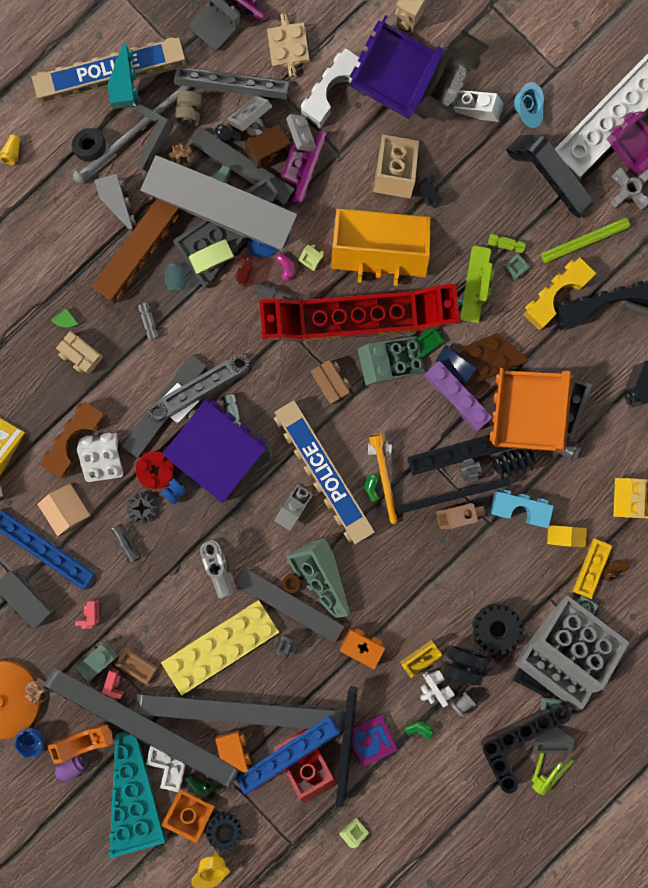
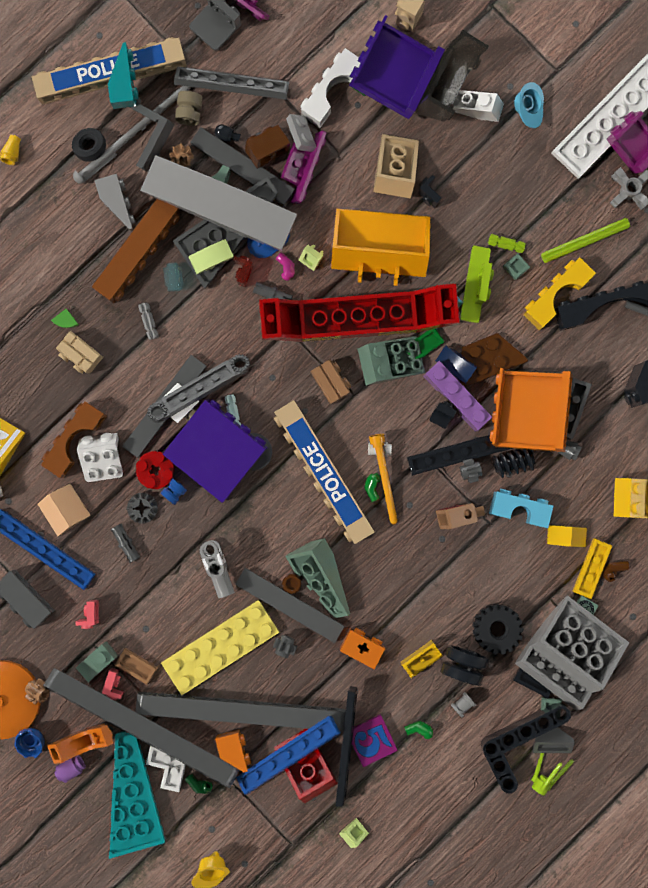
orange slope [161,789,215,844] -> none
black wheel [205,811,242,852] -> none
light grey tile [227,95,272,135] -> none
tan plate [267,13,310,79] -> none
light grey slope [274,484,313,531] -> none
black tile [395,478,510,514] -> none
white hips [420,669,454,708] -> none
black beam [506,135,594,218] -> none
none -> black bracket [429,401,457,429]

